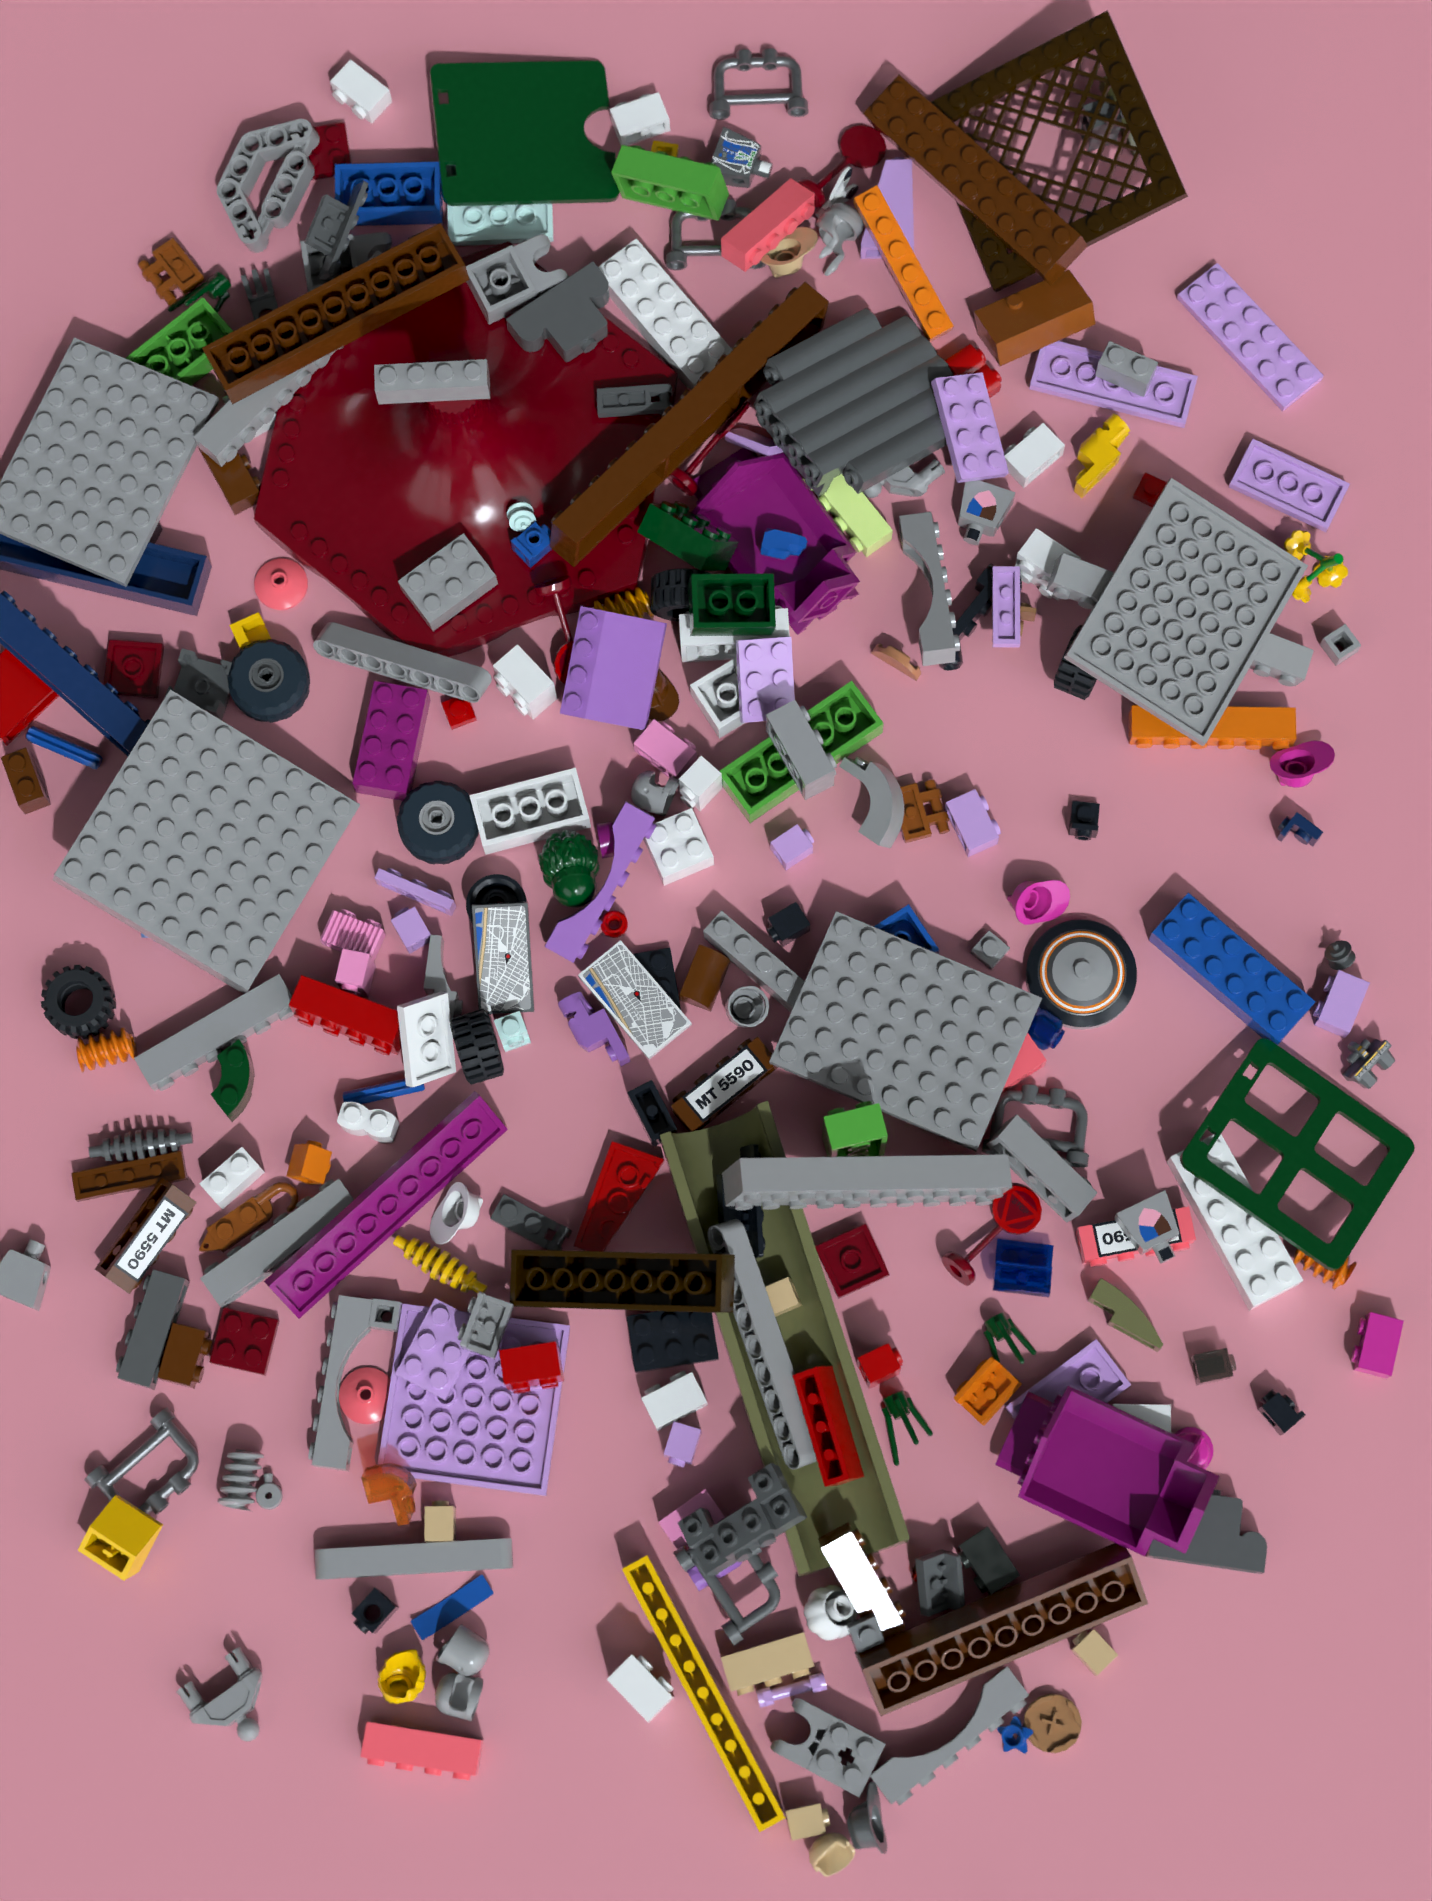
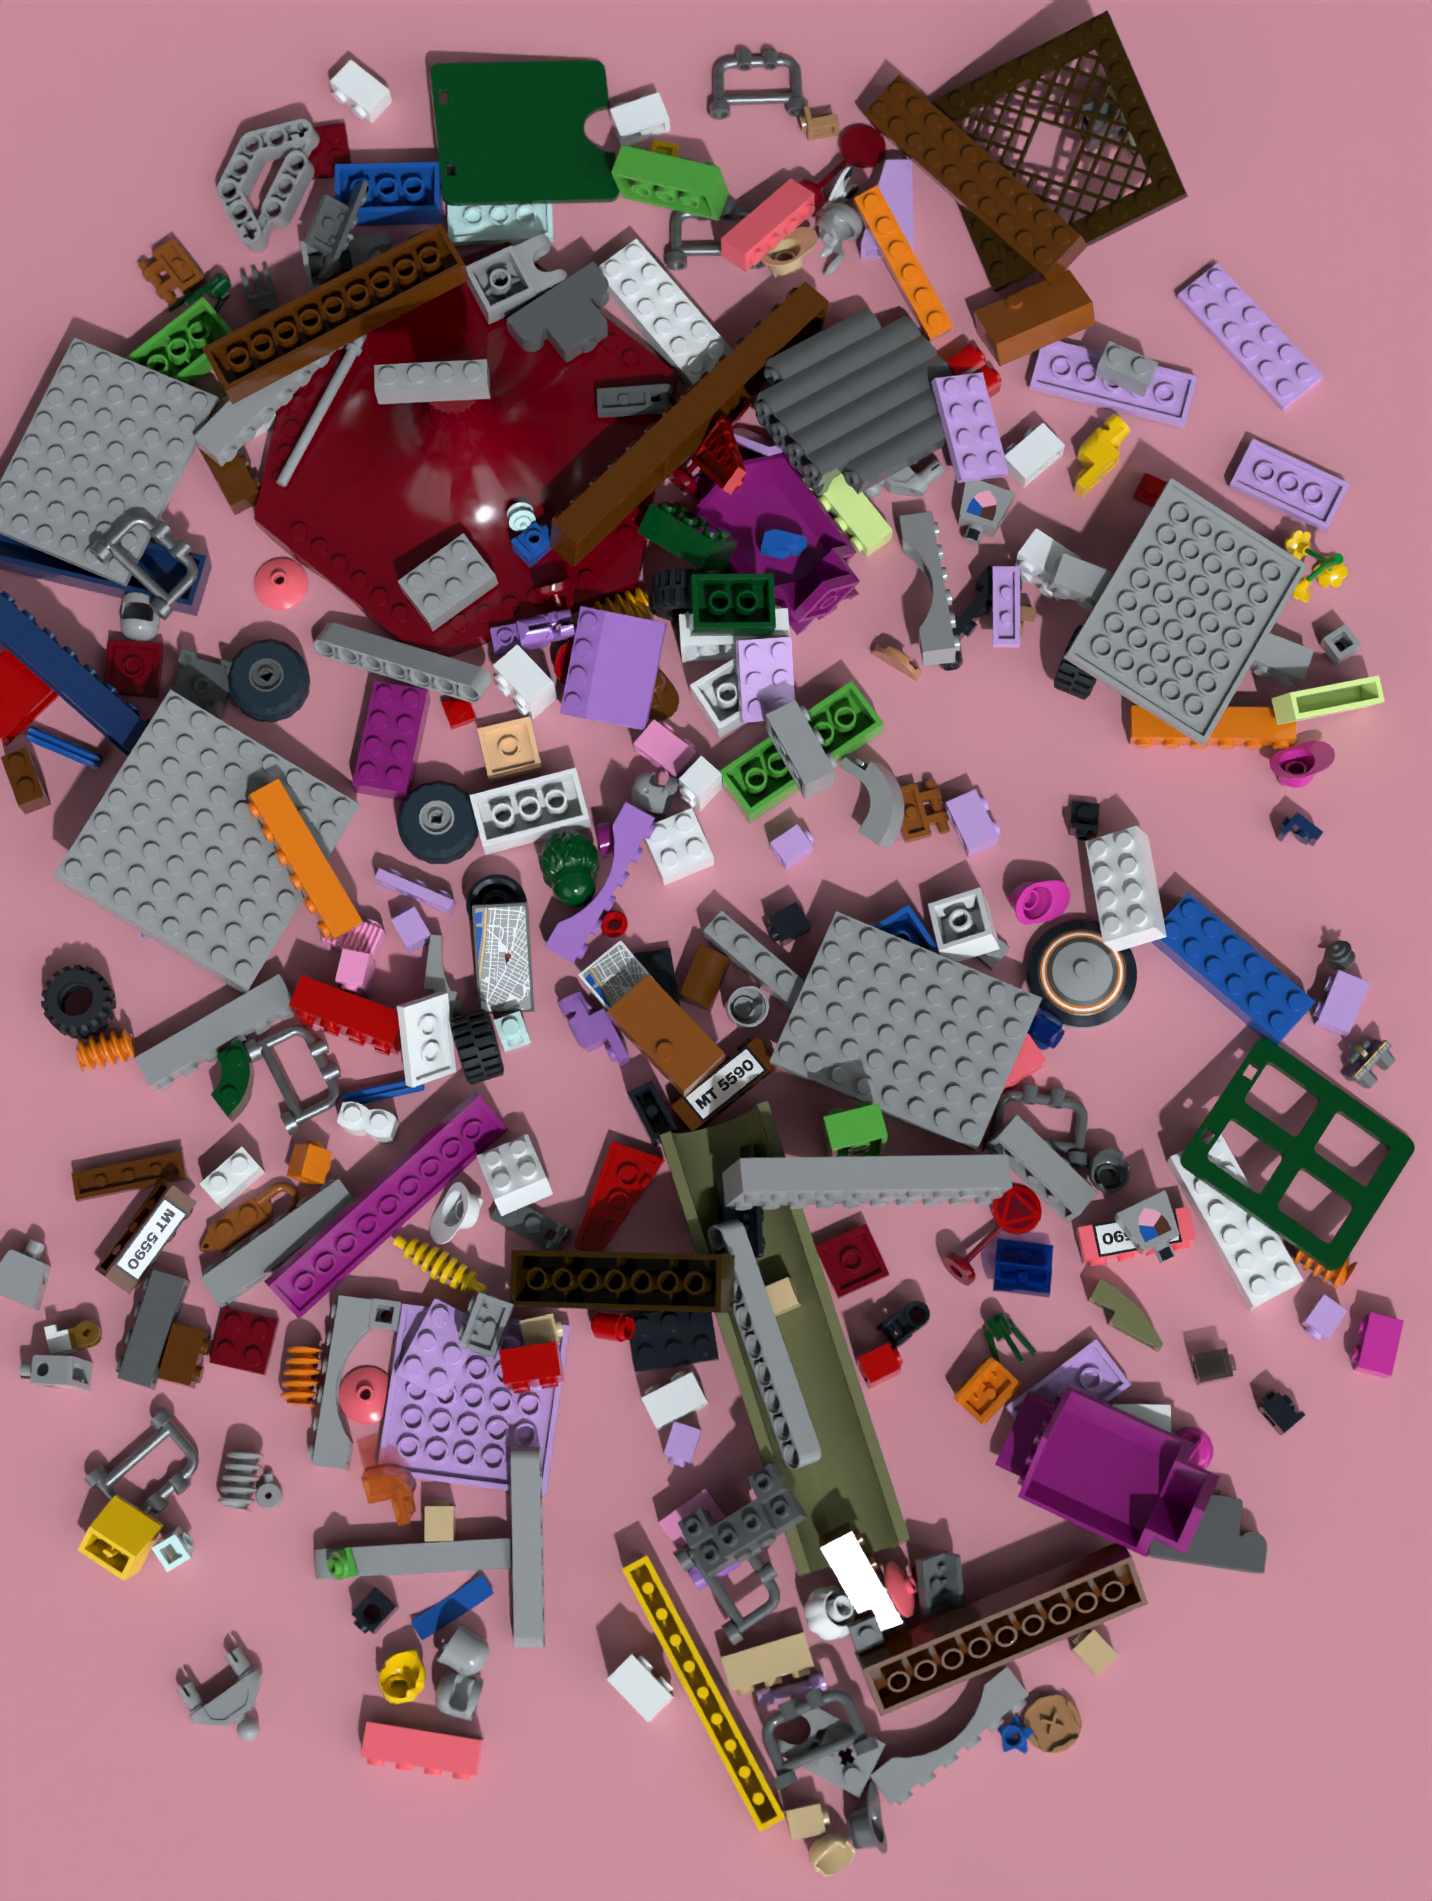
dark grey piece [88,1129,193,1161] -> none
yellow panel [229,612,271,649] -> none
dark grey torso [711,127,773,188] -> none
red brick [793,1366,864,1487] -> none
dark green plant [882,1391,933,1466] -> none
pearl dark grey brick [958,1526,1020,1595] -> none
none -> light grey torso [20,1355,93,1391]
none -> leg [44,1320,102,1356]
none -> flat silver bar [89,515,198,620]
none -> light grey helmet [120,592,161,641]
none -> light aqua brick [152,1527,195,1572]
none -> flat silver bar [244,1025,341,1135]
none -> orange brick [246,778,363,942]
none -> light grey bar [276,335,367,487]
none -> orange piece [280,1346,323,1407]
none -> bright green plate [327,1547,359,1580]
none -> white brick [476,1134,553,1216]
none -> light nougat plate [477,716,542,782]
none -> medium lavender plate [490,608,575,657]
none -> light grey beam [511,1447,545,1648]
none -> tan brick [520,1313,564,1346]
none -> red brick [591,1310,635,1342]
none -> dark orange brick [607,974,725,1098]
none -> red wing [691,415,747,495]
none -> dark grey bar [762,1687,879,1790]
none -> medium nougat bracket [799,105,839,141]
none -> black piece [876,1301,930,1349]
none -> coral dish [884,1561,917,1618]
none -> white brick [928,887,1000,962]
none -> white brick [1085,826,1167,952]
none -> dark grey hair [1088,1147,1130,1194]
none -> yellowish green brick [1271,675,1385,725]
none -> lavender brick [1301,1294,1348,1341]

